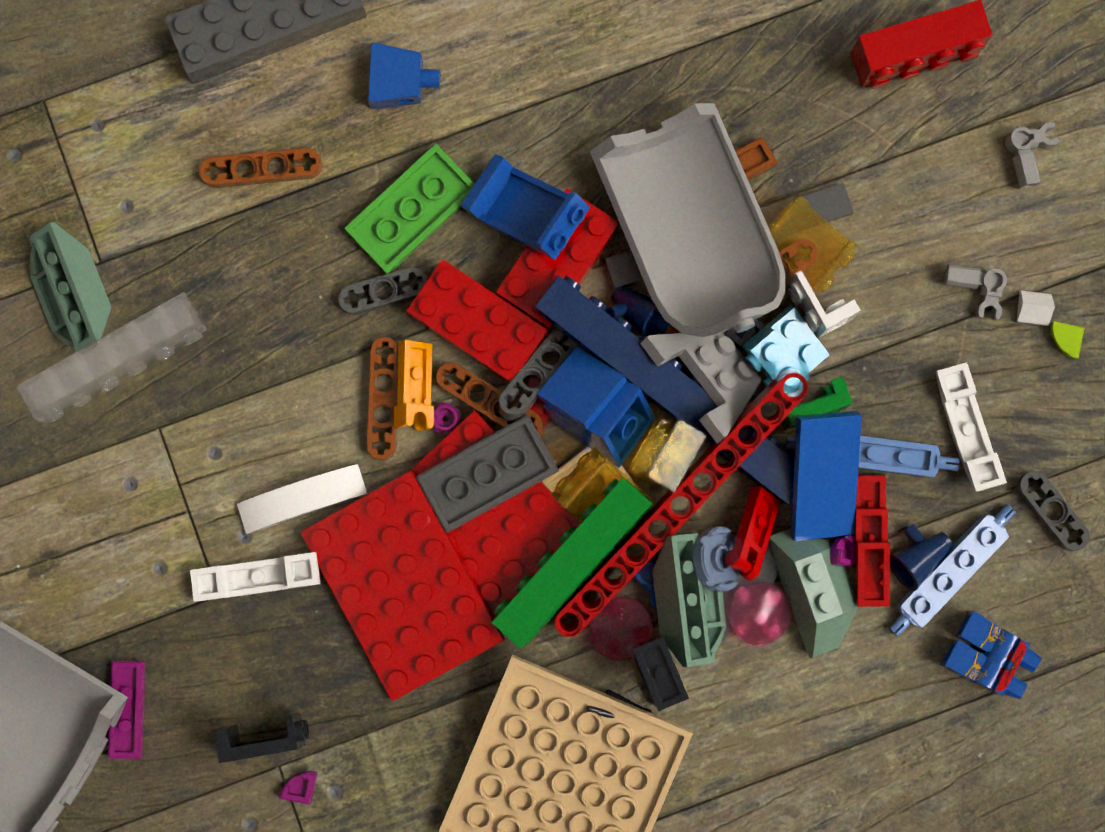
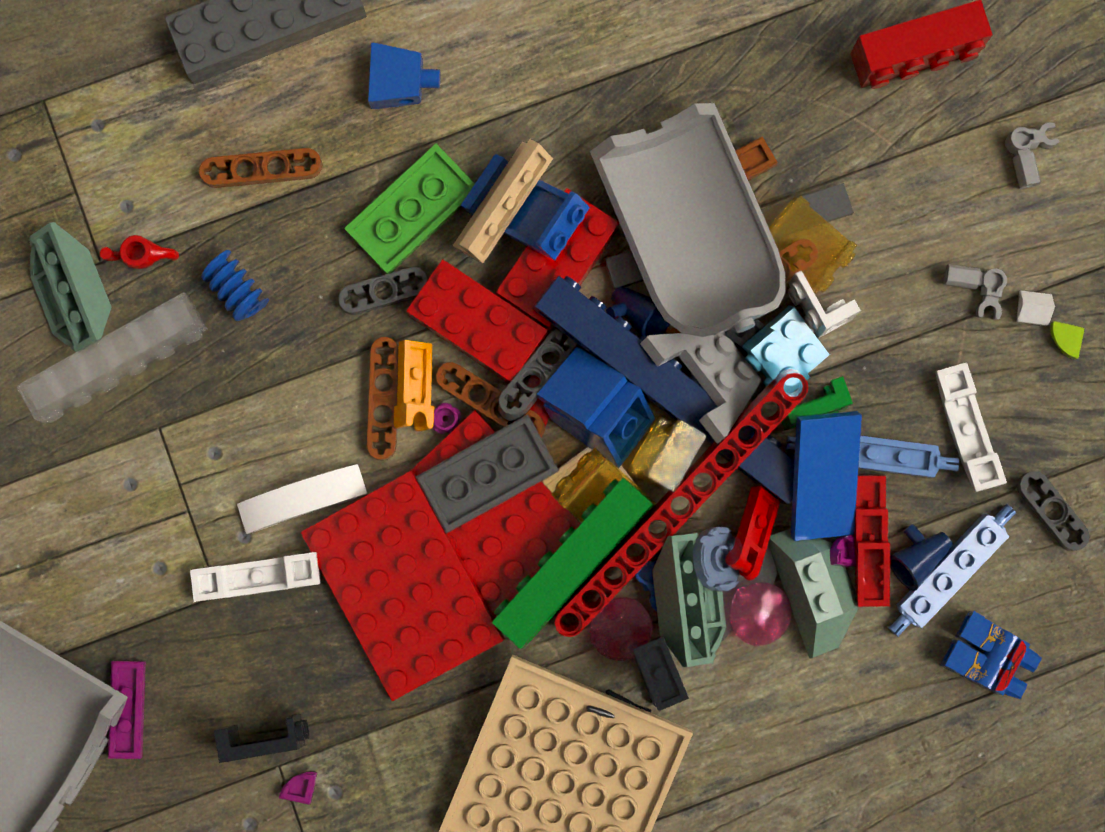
none -> red piece [99,235,179,269]
none -> blue piece [201,250,269,321]
none -> tan fence [453,139,553,263]

